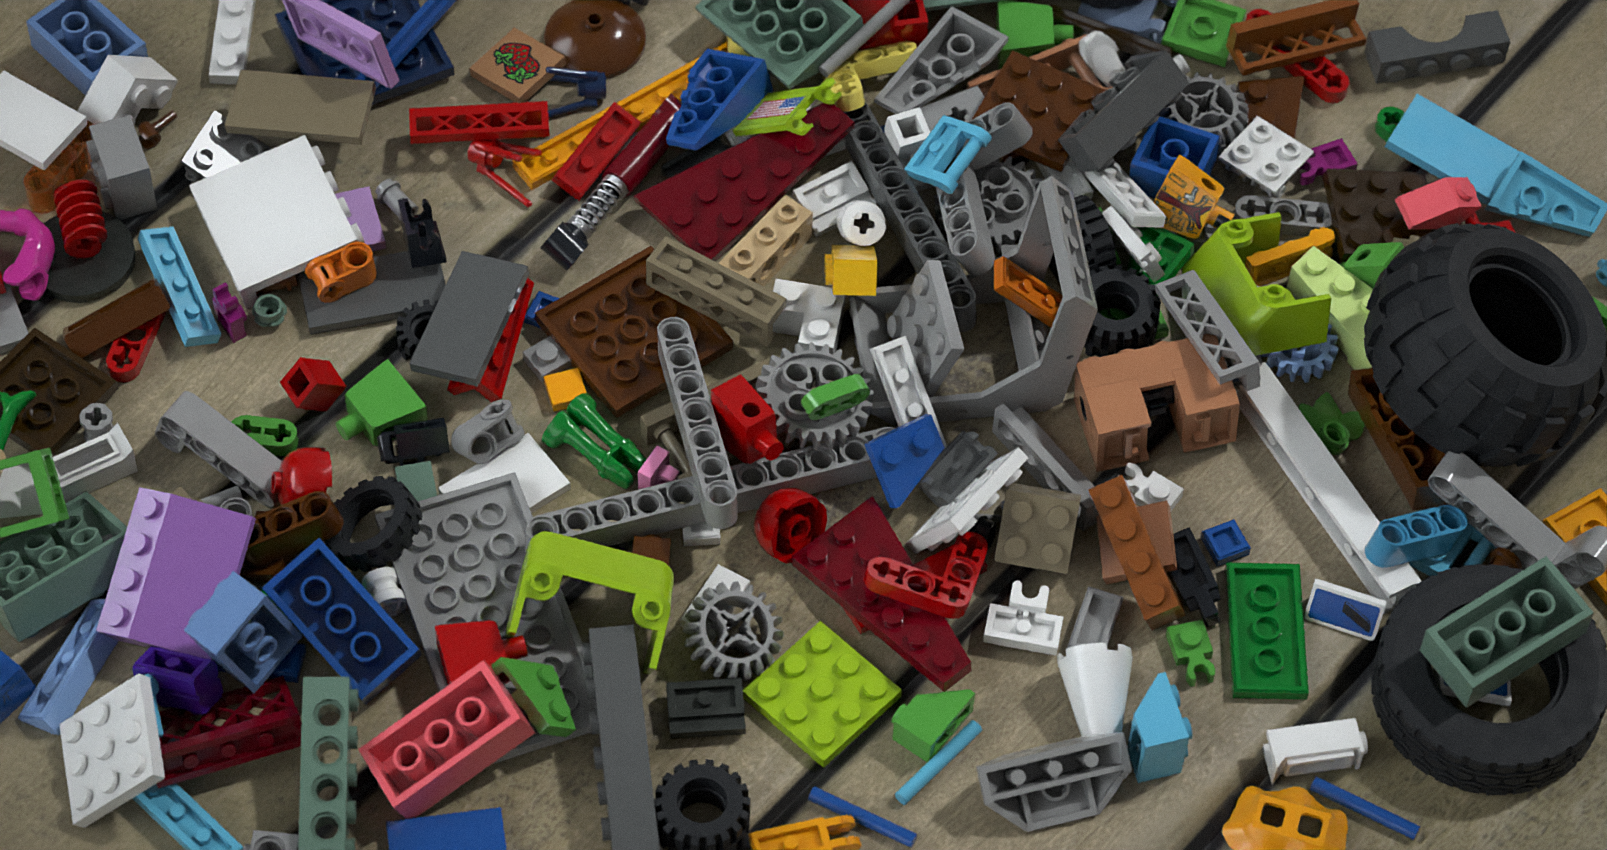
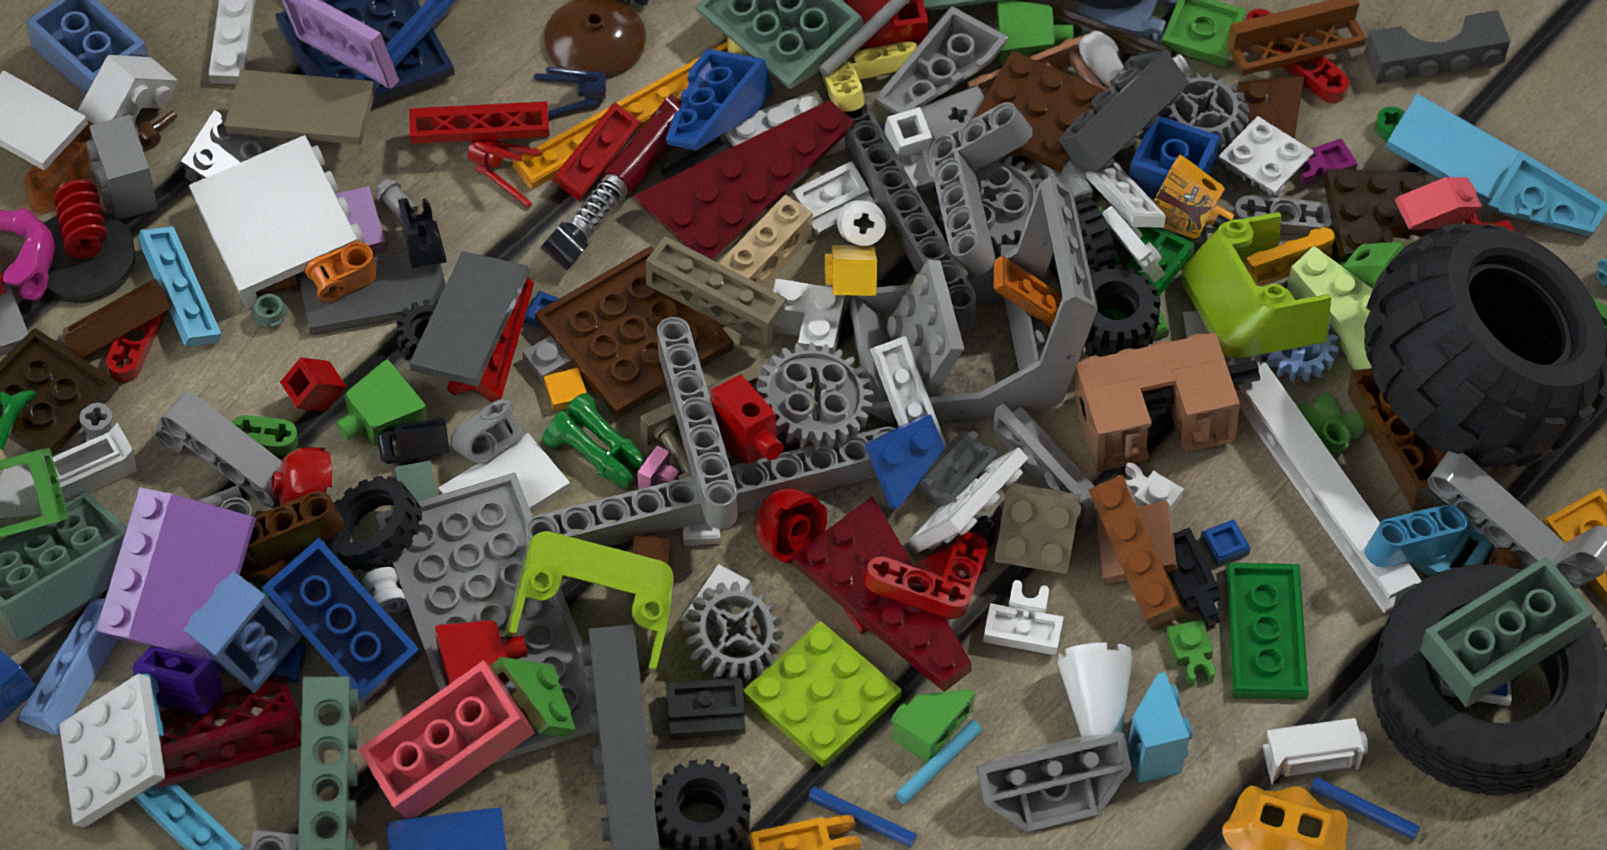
magenta plate [212,282,247,343] -> none
medium nougat tile [469,27,566,103] -> none
lime flag [733,78,842,136] -> none
bright green beam [801,374,870,420] -> none
medium azure plate [904,115,992,194] -> none
light grey tile [1067,586,1124,648] -> none
light grey fence [1155,270,1260,392] -> none
slope [1304,579,1387,641] -> none

